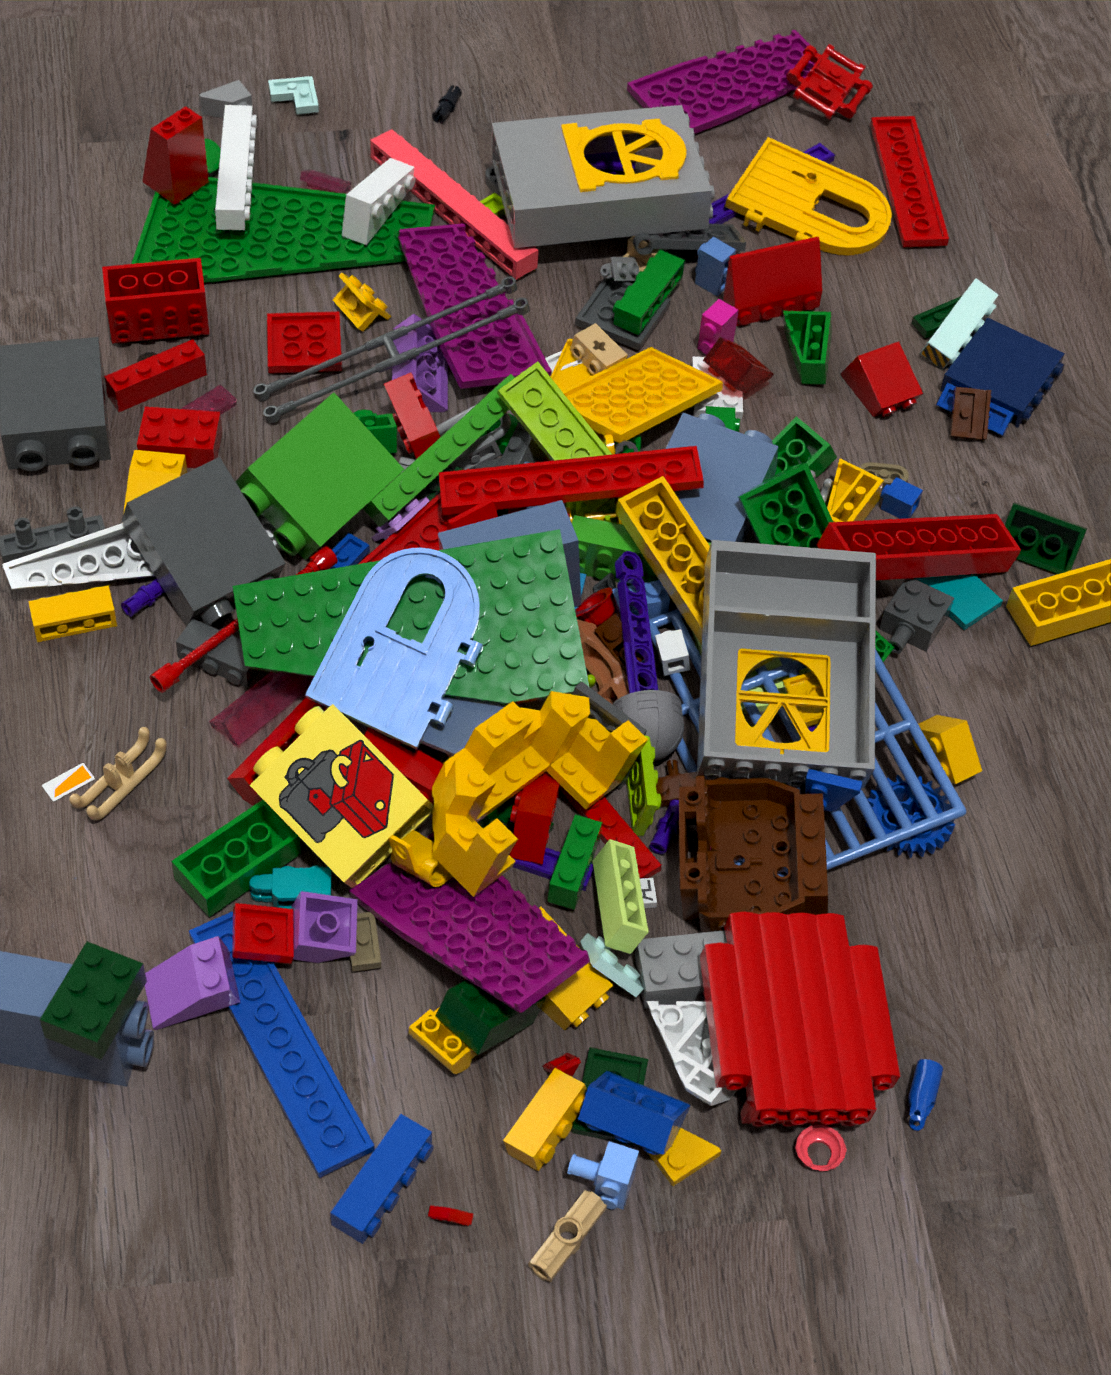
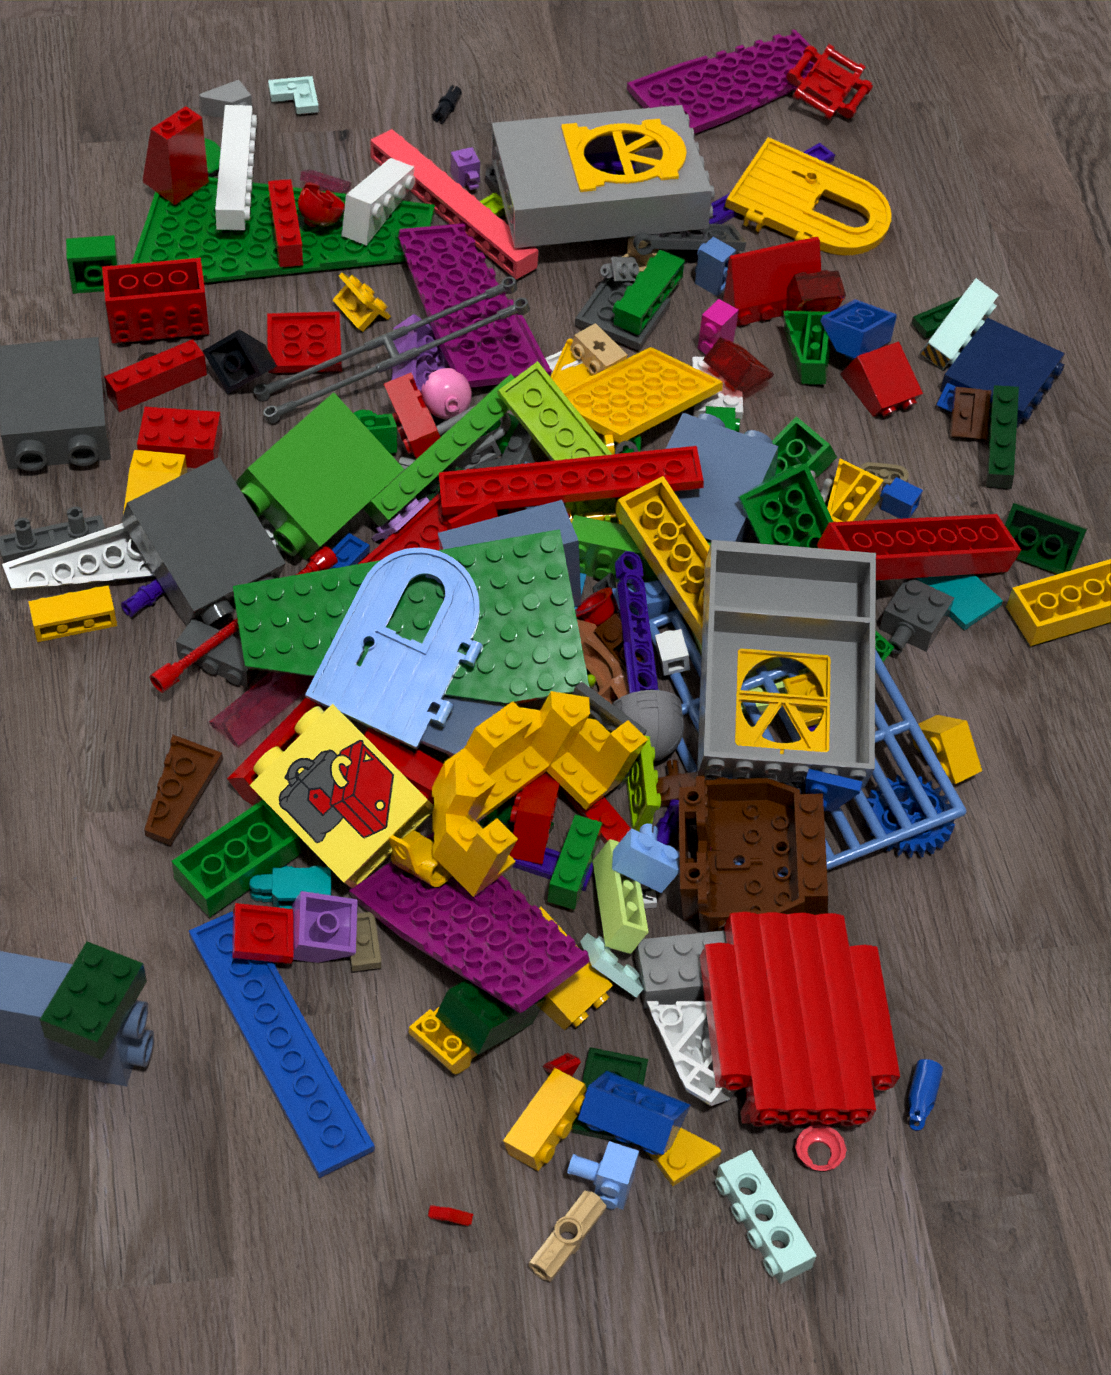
sticker [42,763,95,801] -> none
tan piece [69,727,167,820] -> none
medium lavender slope [145,936,240,1030] -> none
clear pink plate [181,384,237,415] -> none
blue brick [330,1114,434,1244] -> none
red plate [870,116,949,247] -> none
none -> green brick [66,235,119,294]
none -> reddish brown wing [144,734,223,846]
none -> black slope [203,329,277,394]
none -> red brick [268,179,303,267]
none -> red cylinder [298,182,345,228]
none -> bright pink cylinder [421,368,472,420]
none -> medium lavender brick [451,147,480,190]
none -> light blue brick [612,824,680,893]
none -> light aqua brick [715,1150,816,1284]
none -> clear red slope [786,270,846,312]
none -> blue slope [821,299,897,360]
none -> dark green brick [986,385,1019,489]

